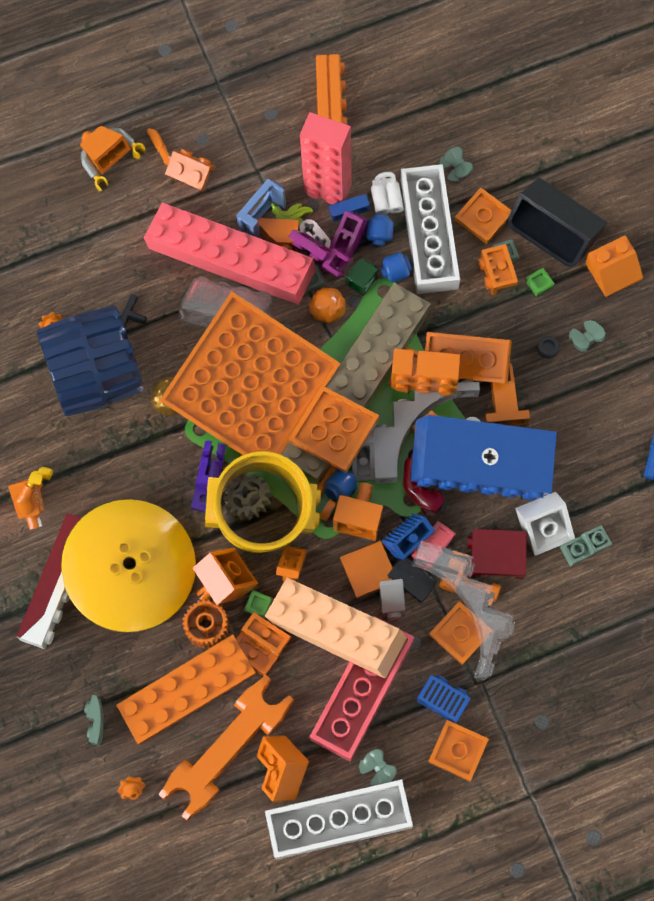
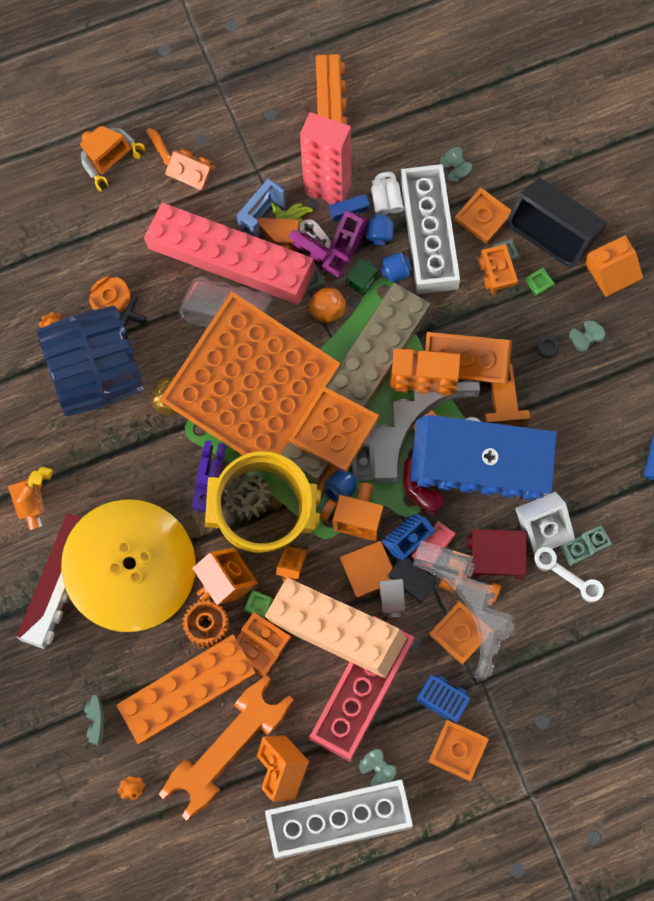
none -> orange tile [89,277,131,313]
none -> white piece [534,547,604,602]

